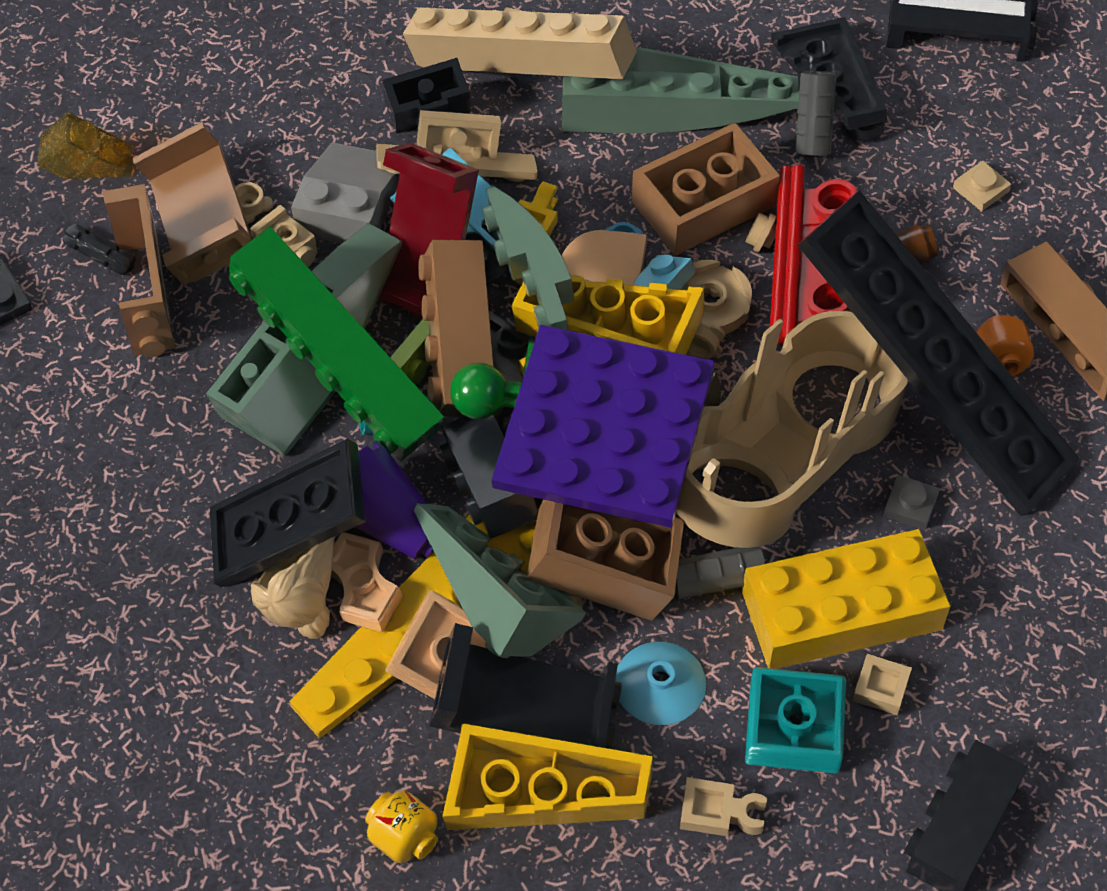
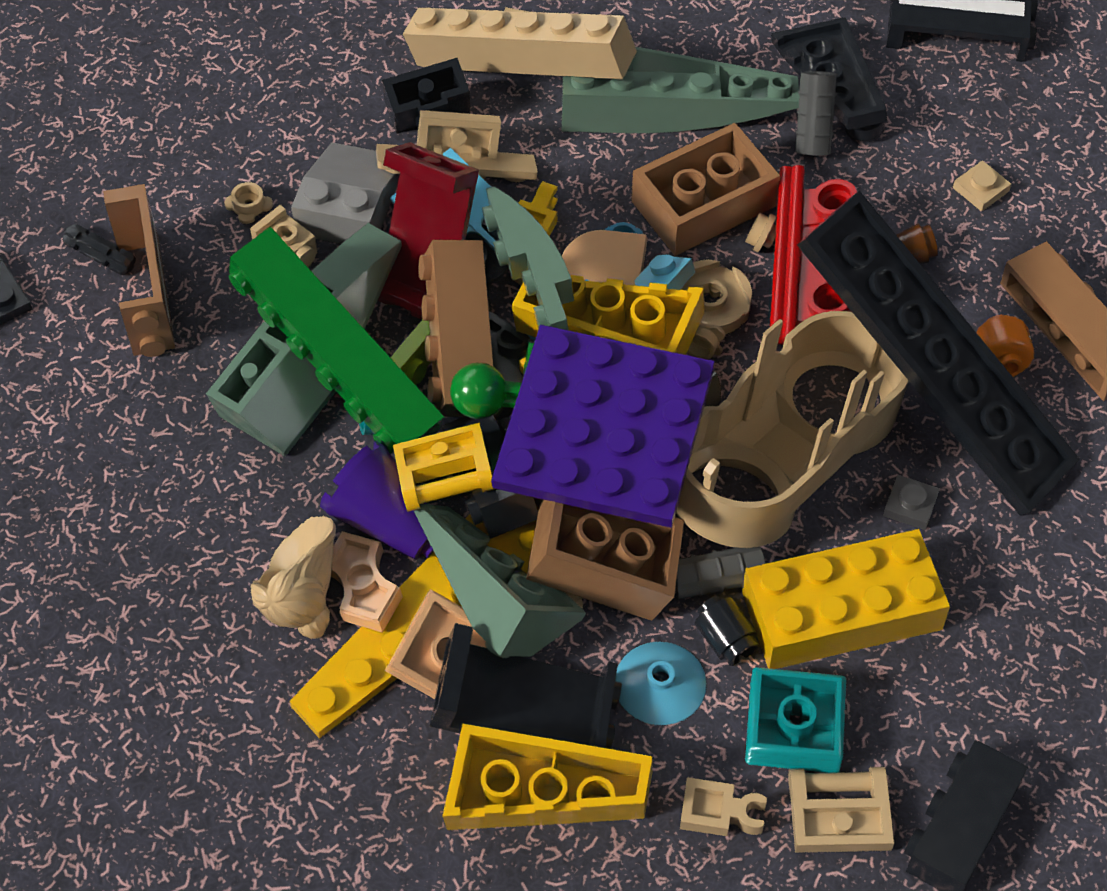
clear yellow slope [37,111,134,180] -> none
medium nougat panel [132,122,253,285] -> none
black tile [210,438,365,587] -> none
yellow head [365,790,438,864] -> none
tan plate [852,654,912,715] -> none
none -> yellow plate [393,423,495,512]
none -> black brick [695,596,760,666]
none -> tan plate [788,767,894,853]

